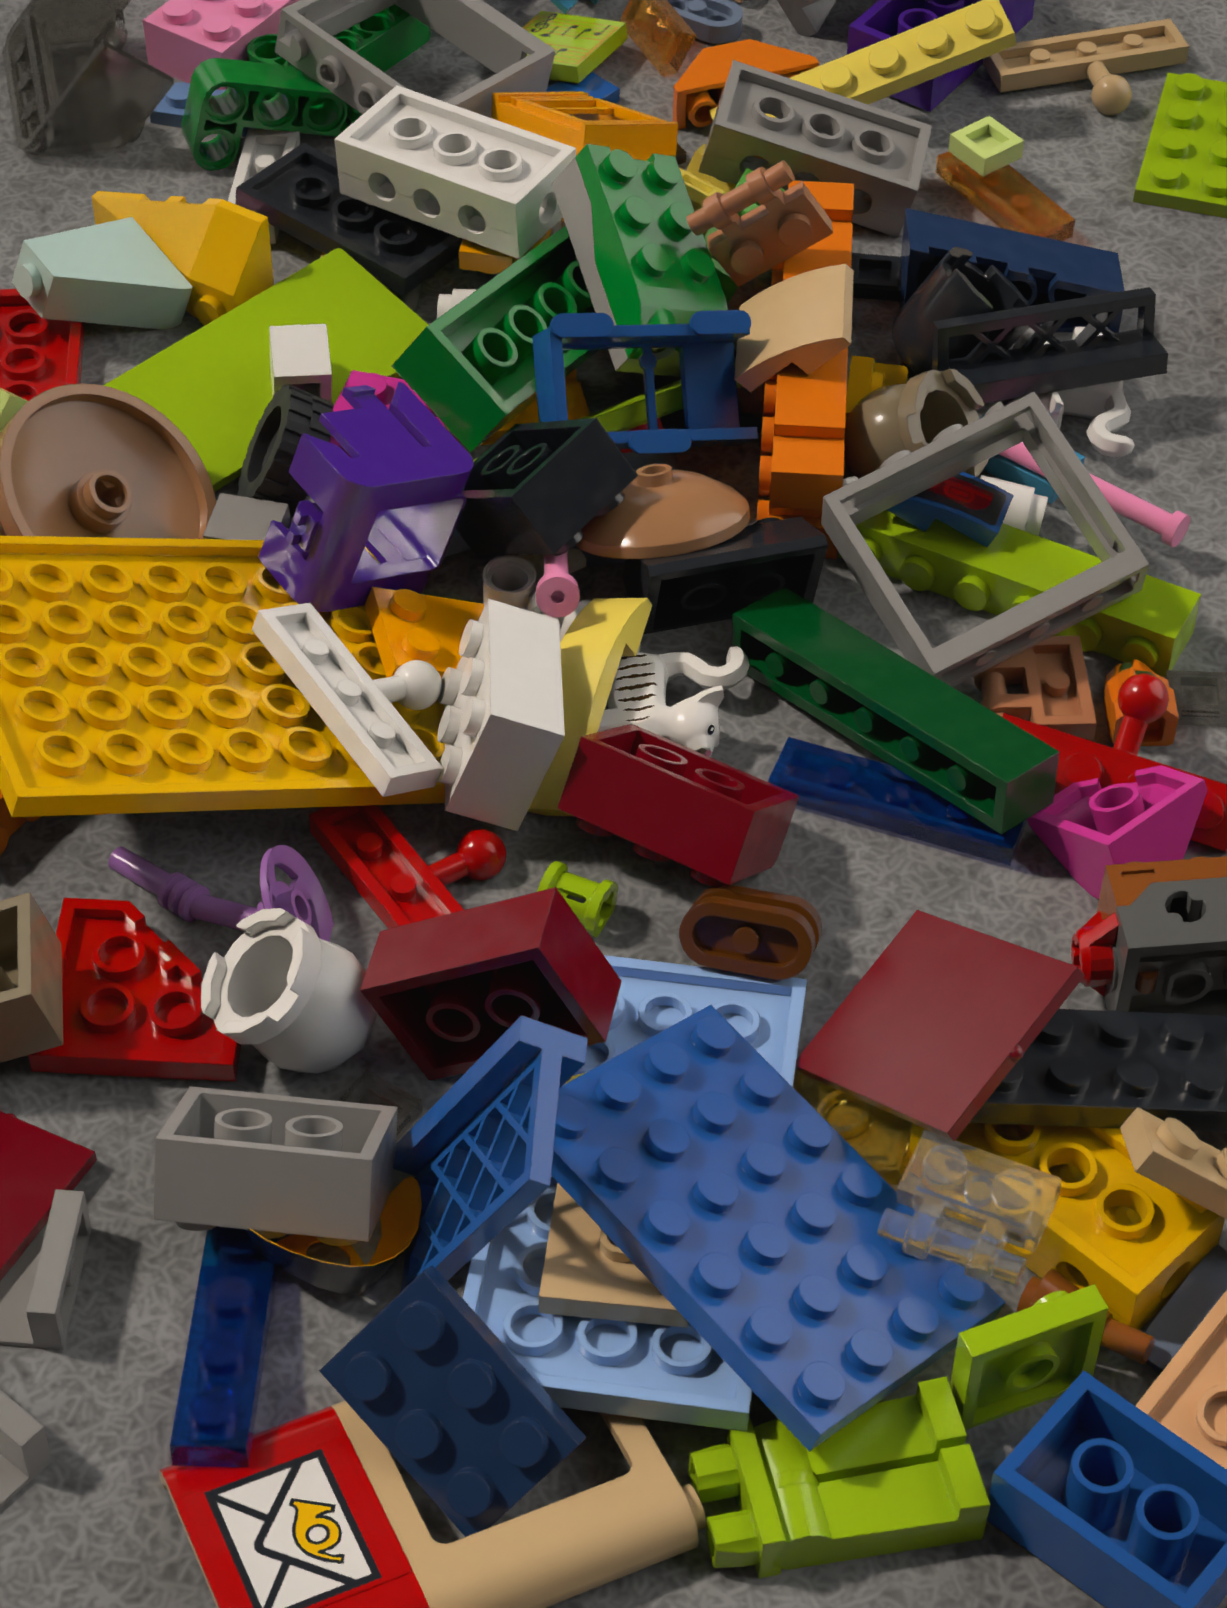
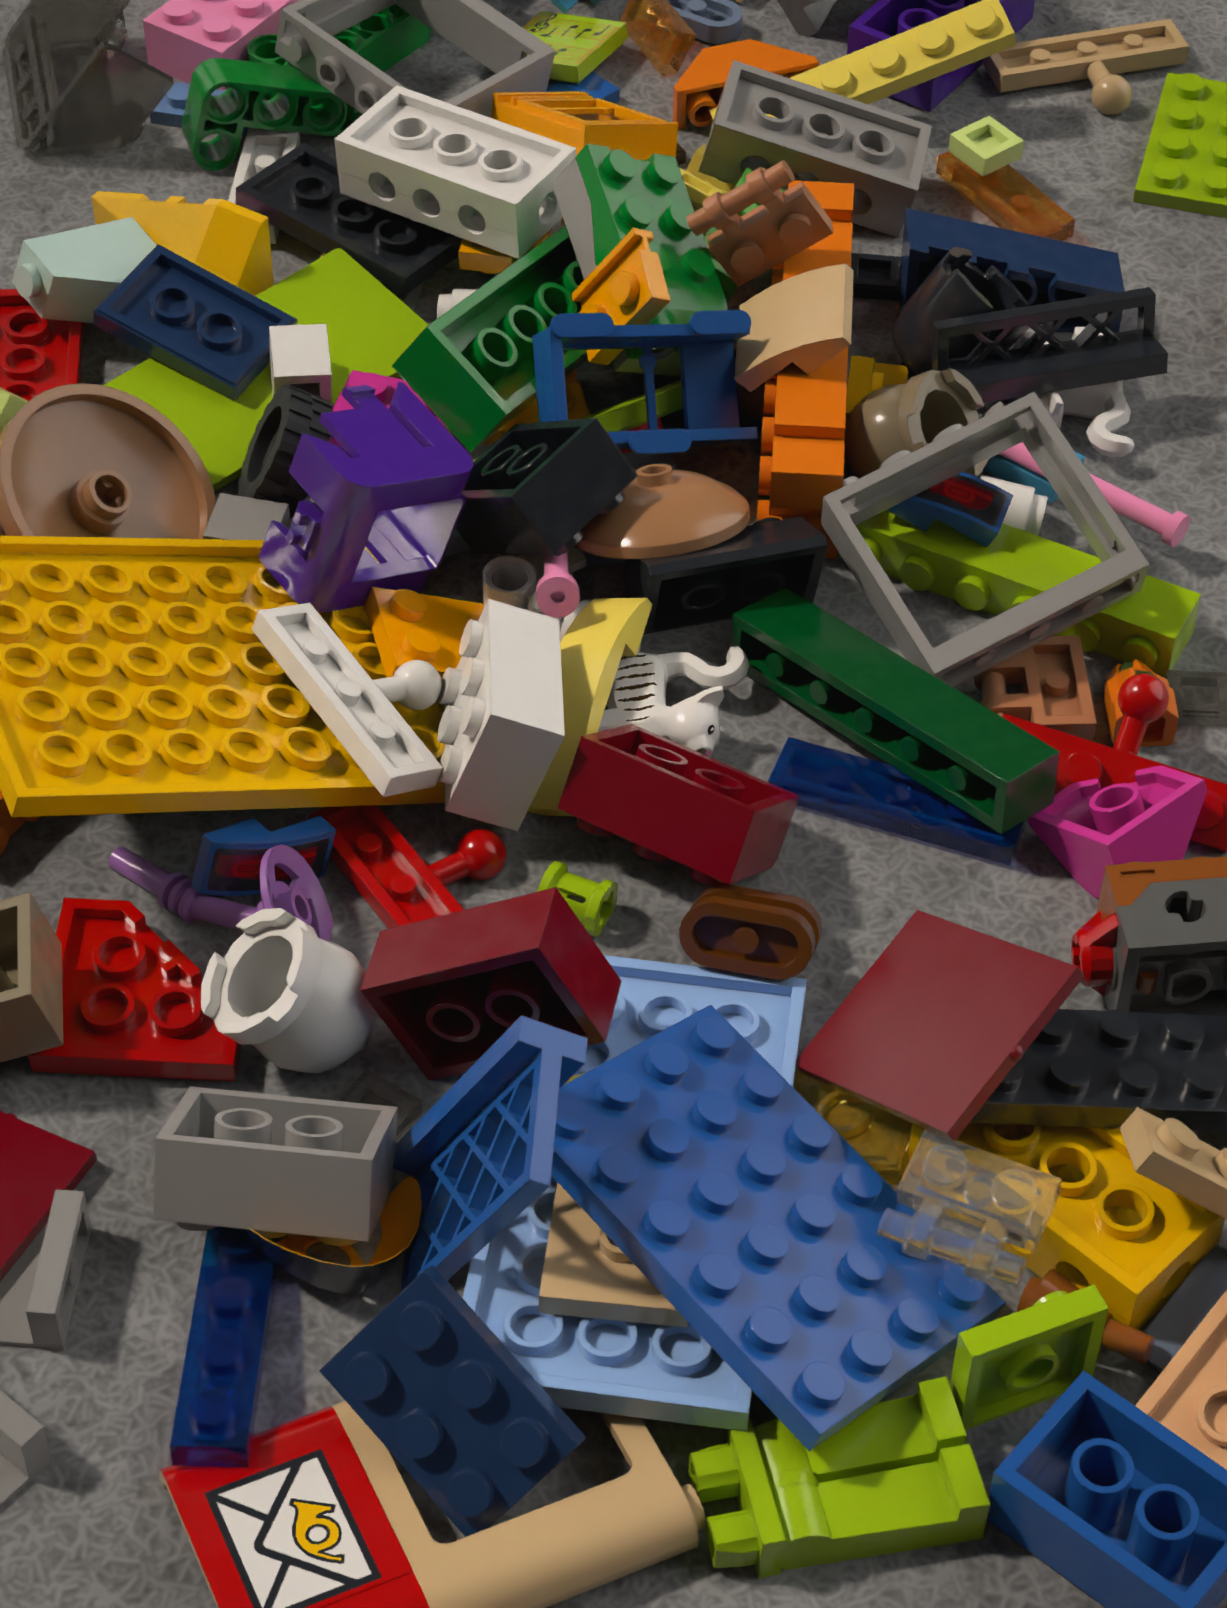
none -> dark blue tile [93,244,298,402]
none -> slope [191,816,336,896]
none -> light orange plate [571,228,671,365]

